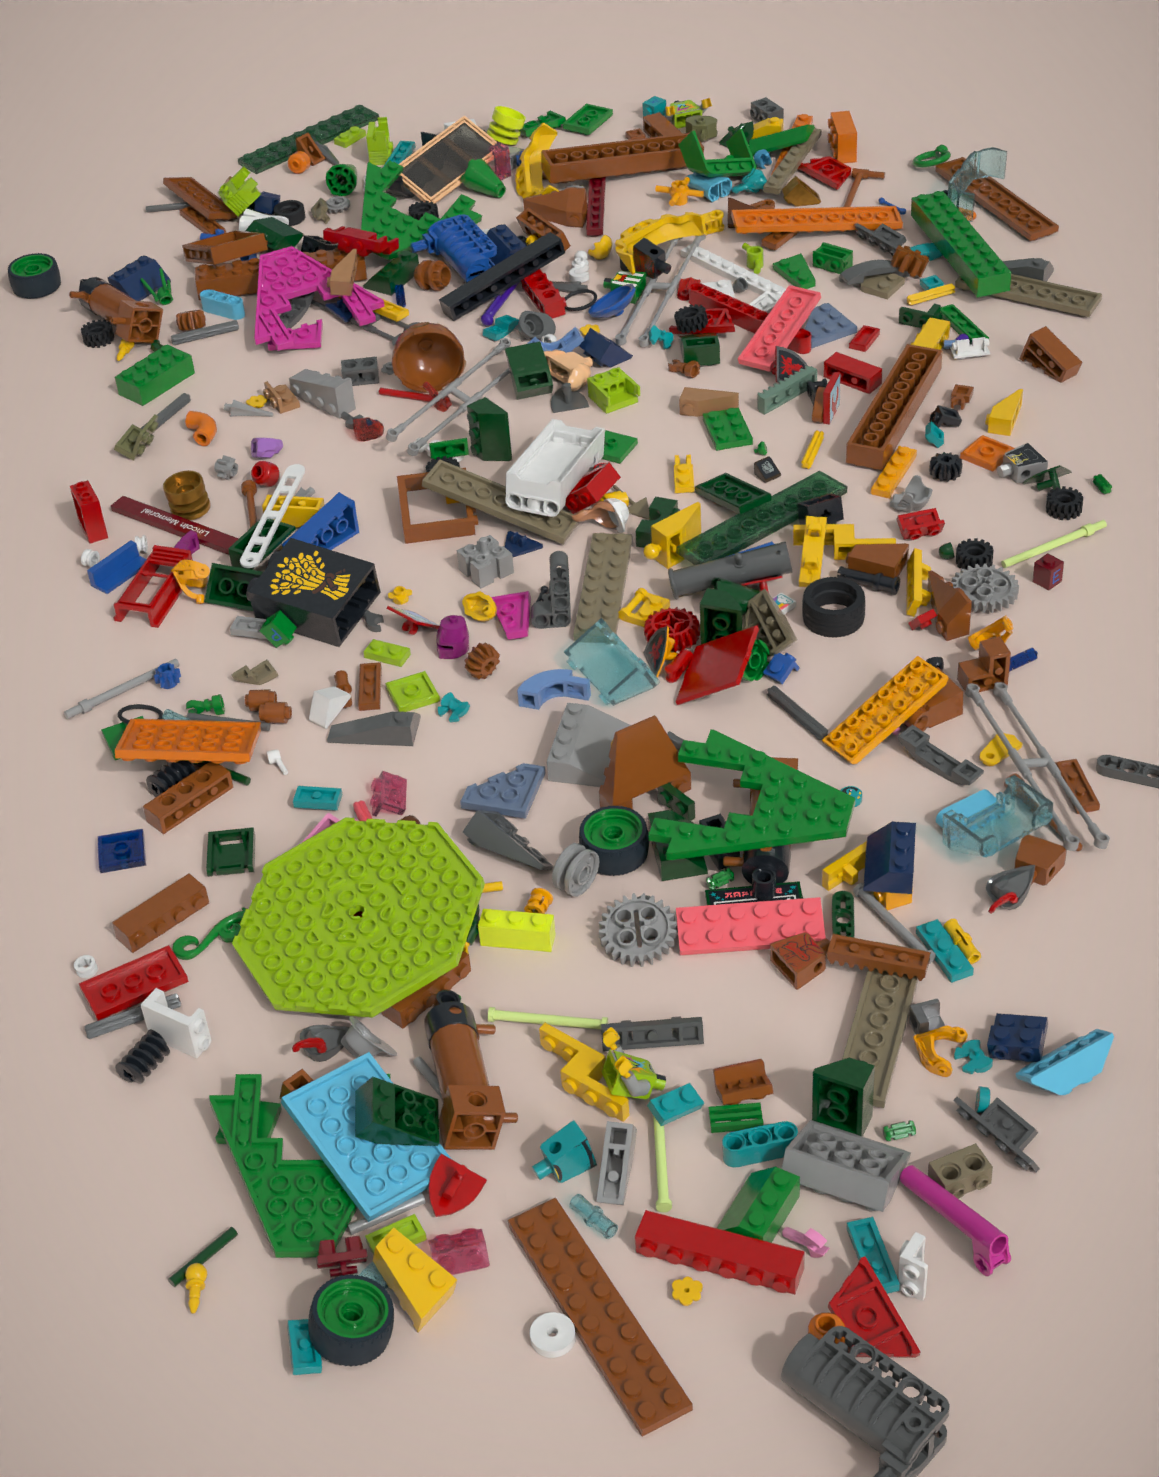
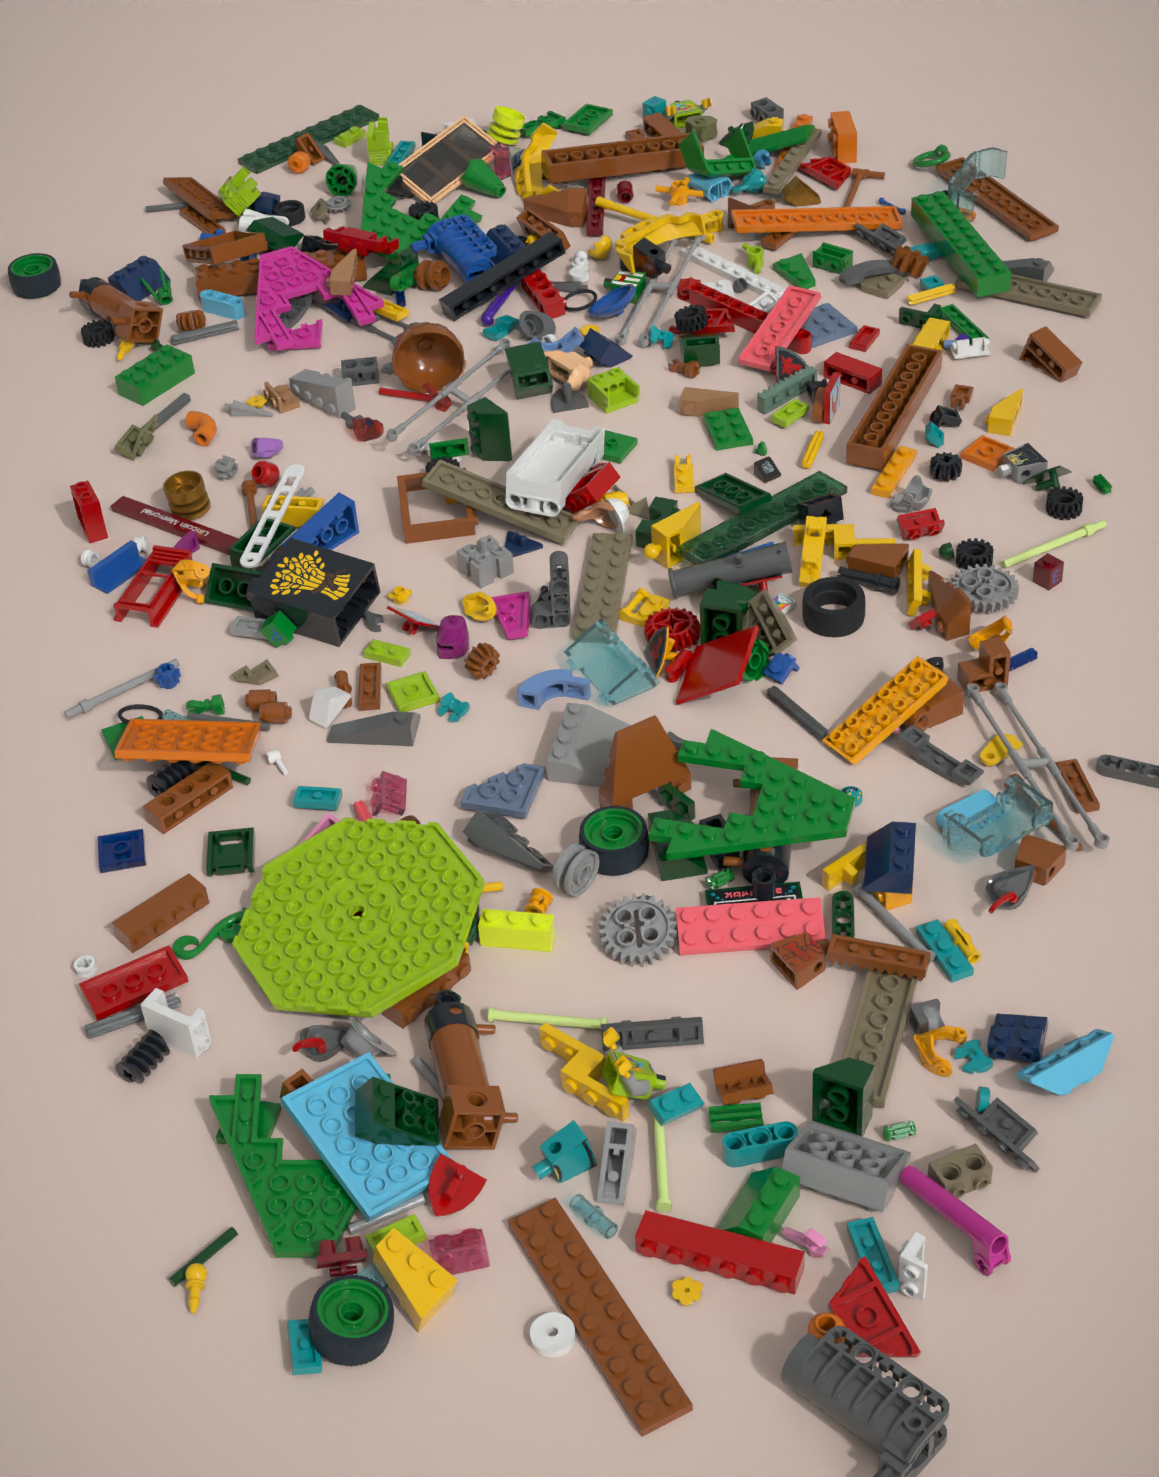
none -> green beam [390,263,420,292]
none -> yellow piece [595,197,715,244]
none -> dark red brick [617,180,634,203]
none -> lime plate [771,399,809,428]

